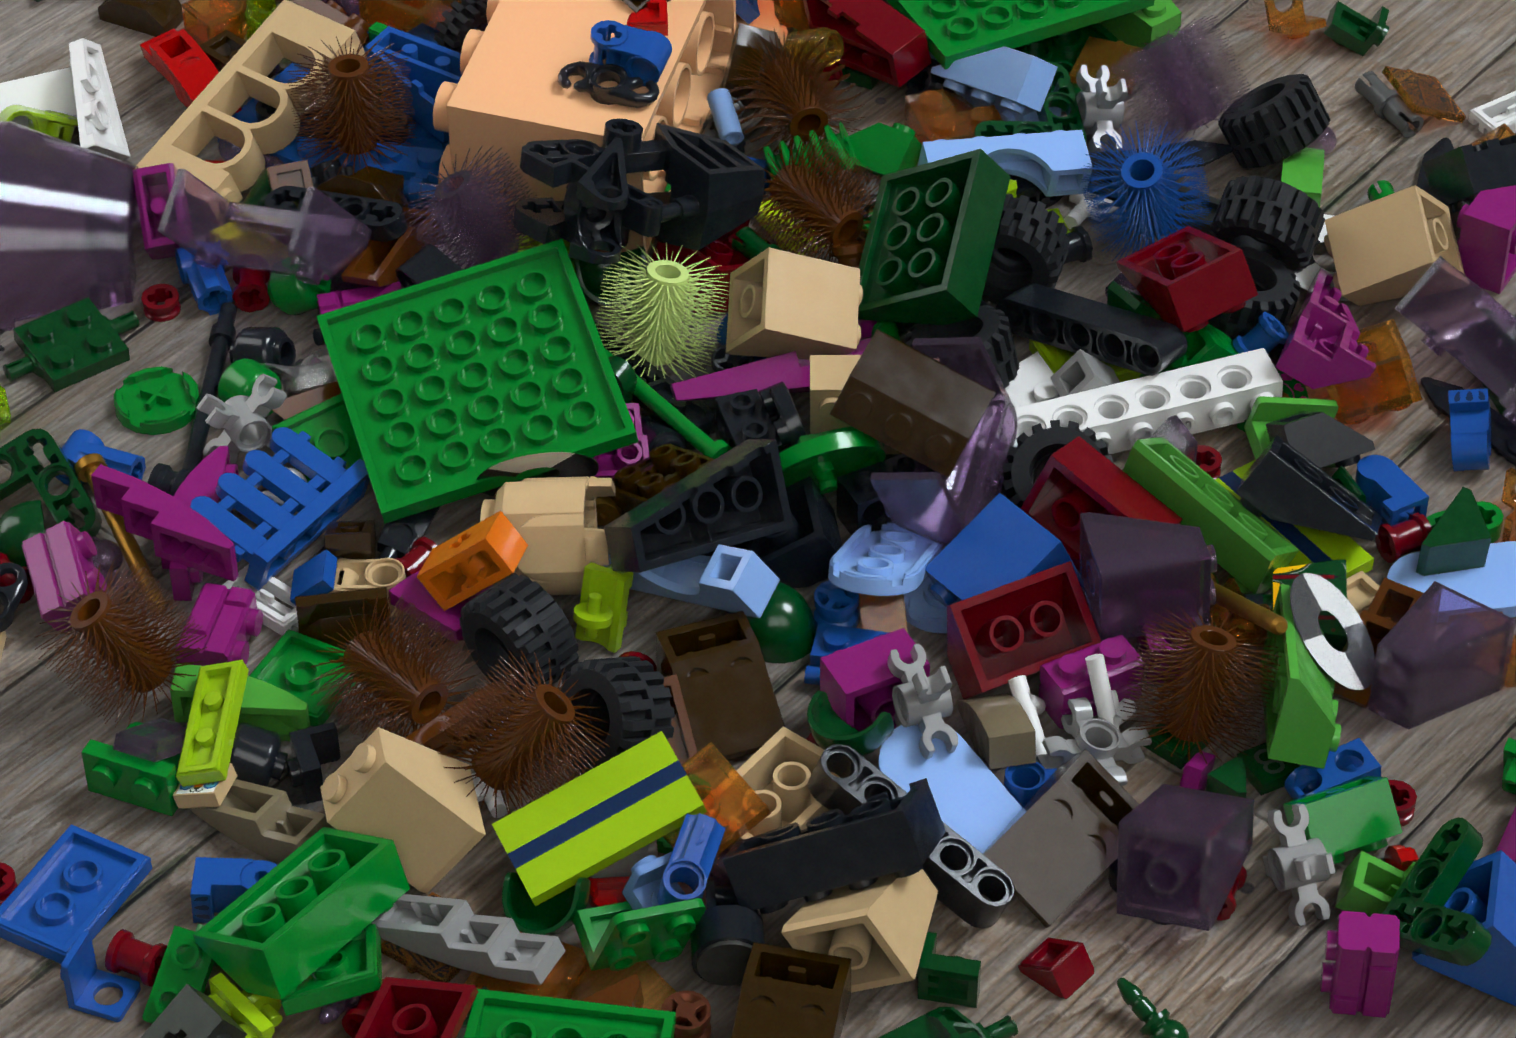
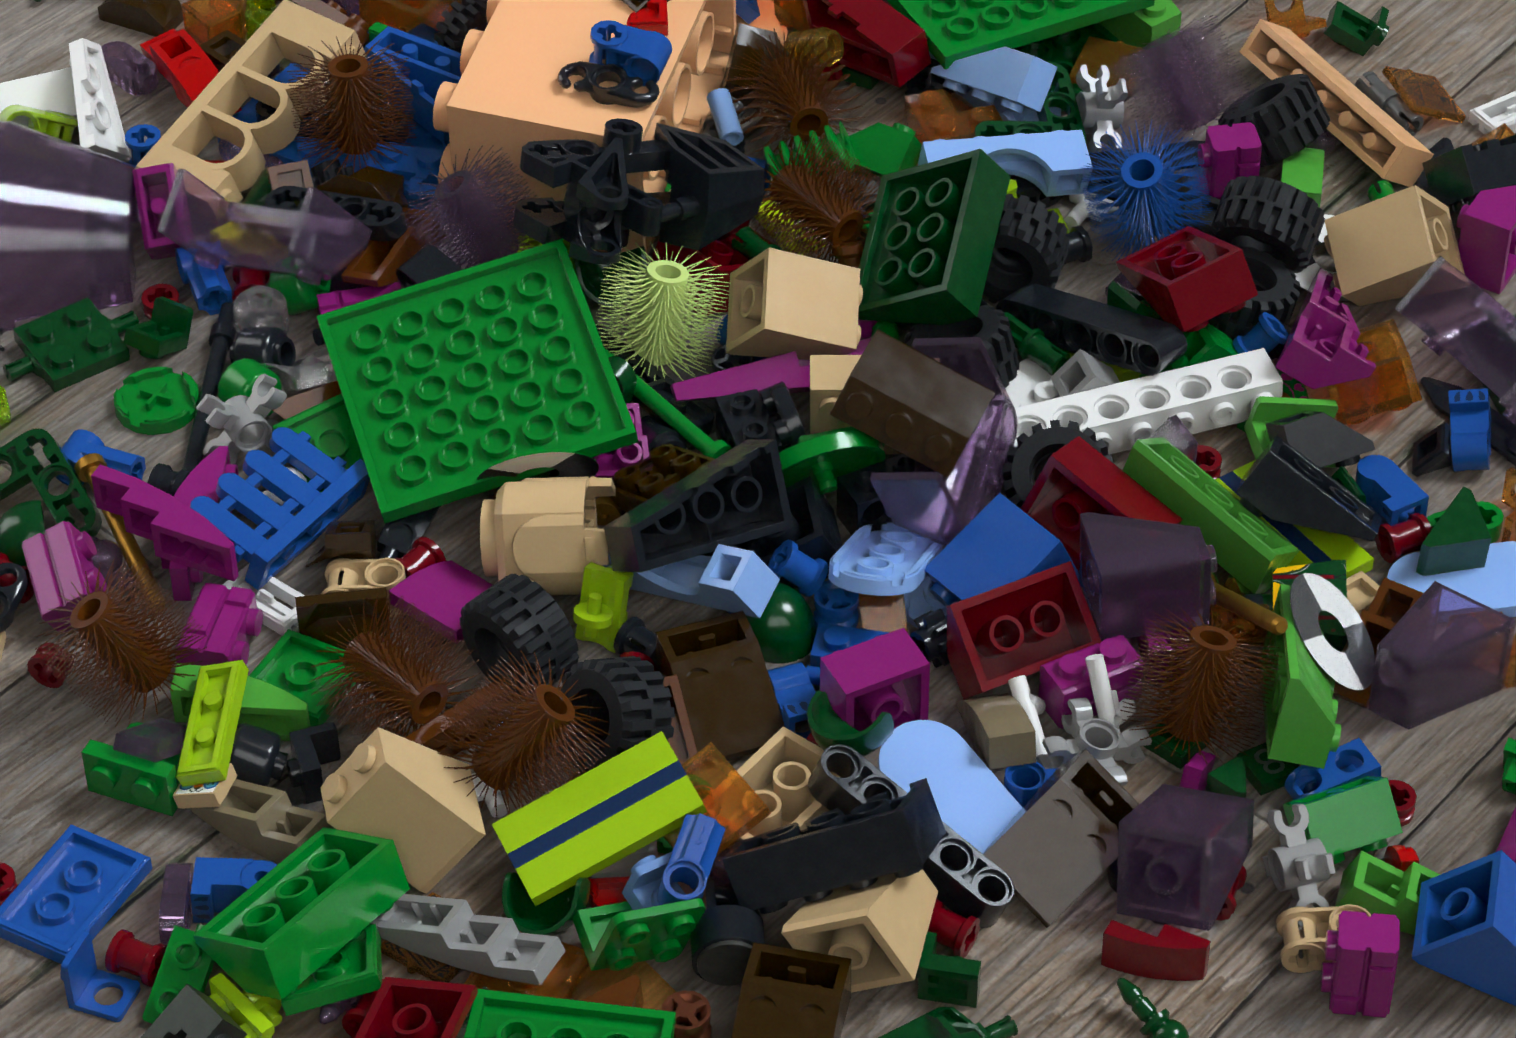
blue tile [290,549,337,606] -> none
orange brick [417,511,528,611] -> none
light grey pin [887,643,958,759] -> none
dark red slope [1018,937,1094,999] -> none
dark green beam [1382,818,1492,966] -> none
none -> dark red bush [27,642,75,688]
none -> clear purple beam [101,41,158,96]
none -> dark green bracket [123,296,193,359]
none -> blue bush [125,124,161,173]
none -> clear purple beam [159,863,194,944]
none -> clear head [233,285,290,335]
none -> black bush [613,617,657,666]
none -> blue leg [767,662,816,739]
none -> blue bush [768,540,829,597]
none -> black gear [910,609,950,668]
none -> dark red bush [928,899,980,958]
none -> dark green axle [1004,312,1071,376]
none -> dark red slope [1101,920,1211,981]
none -> magenta brick [1195,122,1262,200]
none -> light nougat brick [1239,19,1434,187]
none -> tan piece [1276,904,1371,973]
none -> black slope [1412,422,1452,477]

